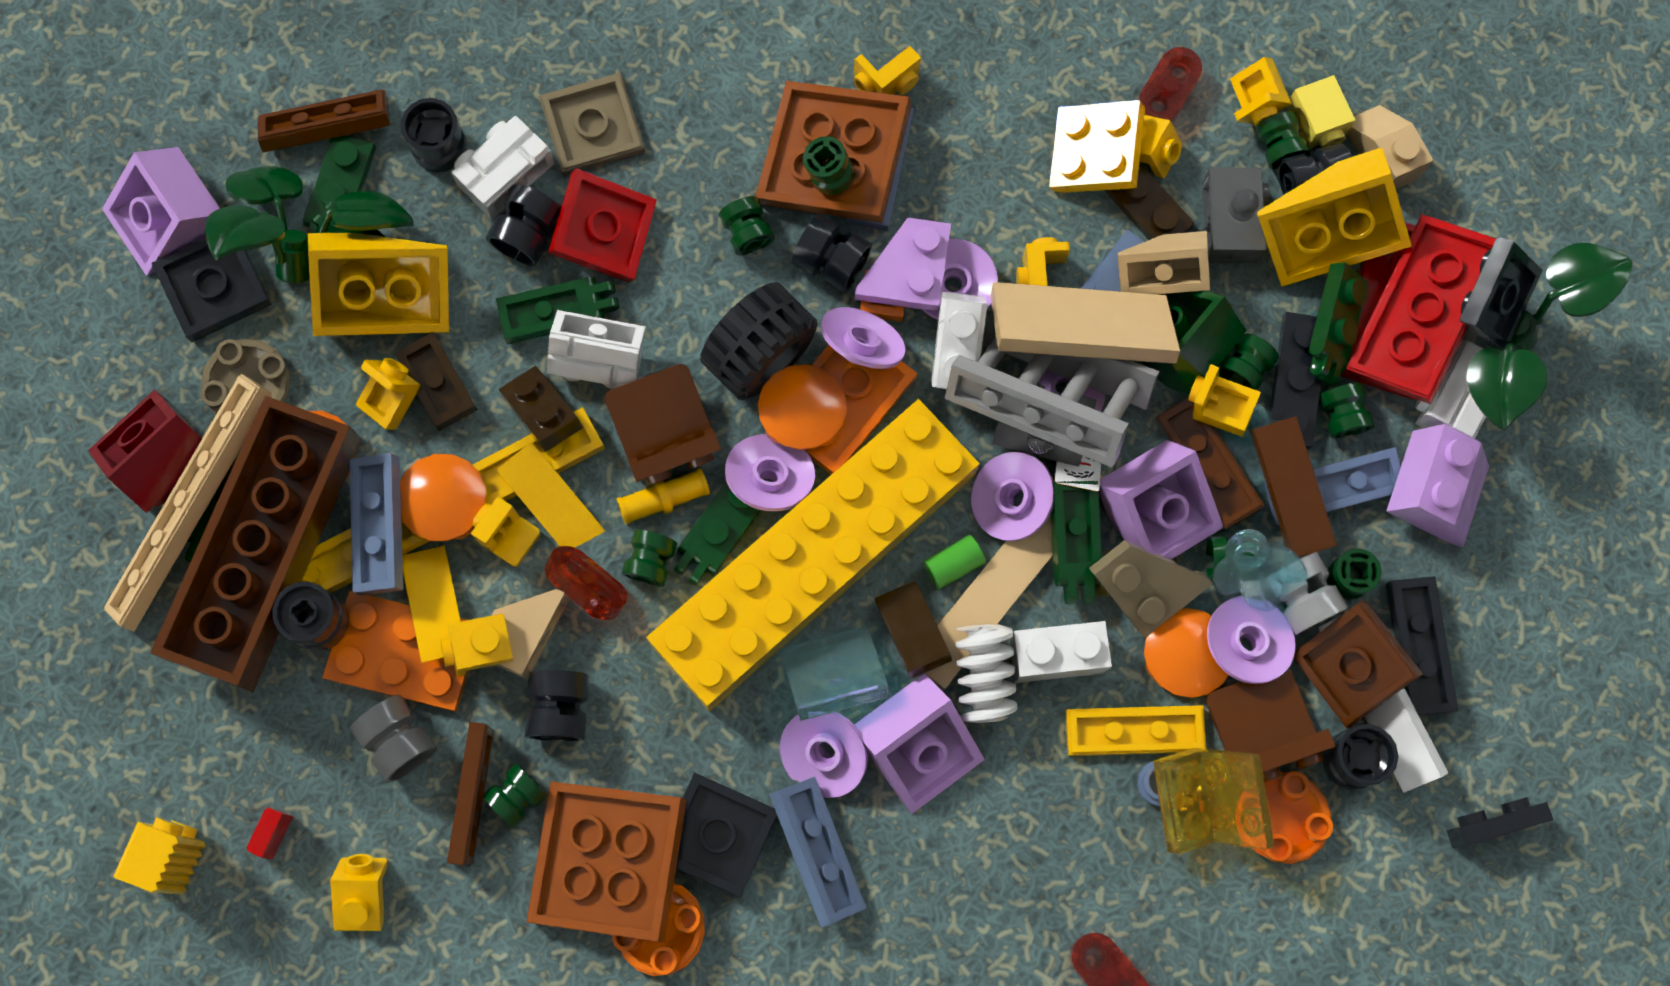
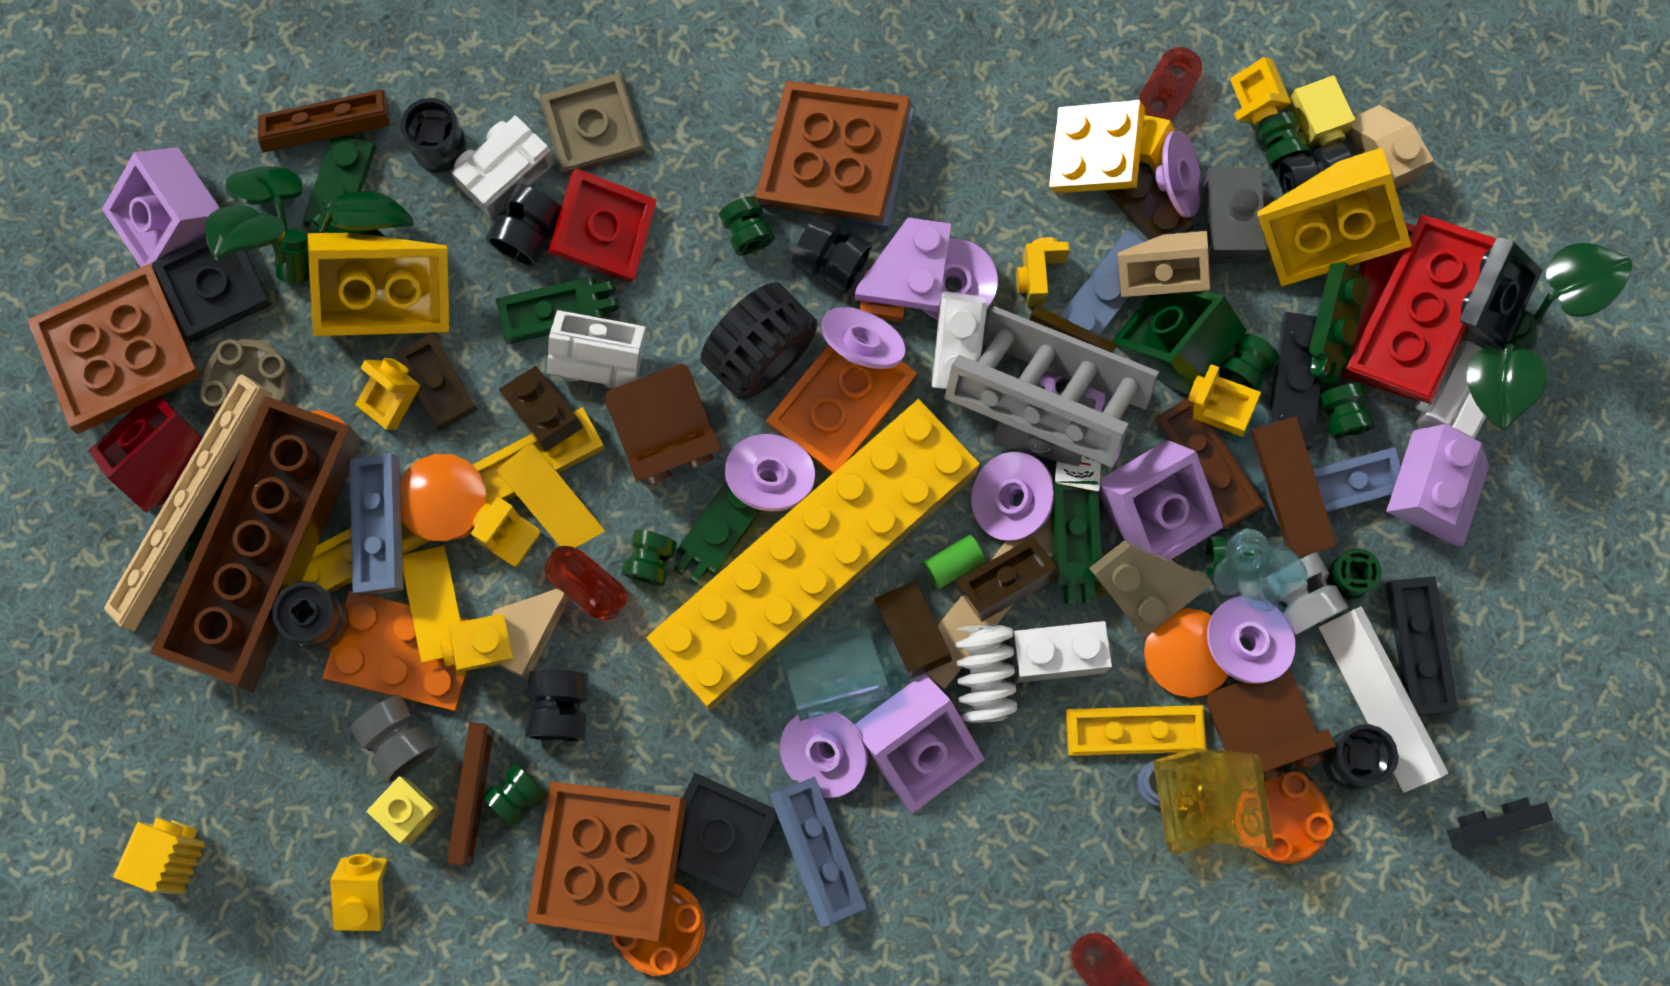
red tile [246,807,293,859] -> none
yellow pin [616,468,710,525] -> none
orange dish [758,364,847,450] -> none
dark green wheel [803,136,854,195] -> none
yellow bracket [853,46,921,95] -> none
tan tile [990,282,1180,363] -> none
reddish brown tile [1294,600,1423,729] -> none
none -> dark orange plate [27,263,201,435]
none -> light yellow brick [366,776,443,846]
none -> dark brown plate [956,536,1059,622]
none -> lavender dish [1156,130,1201,218]

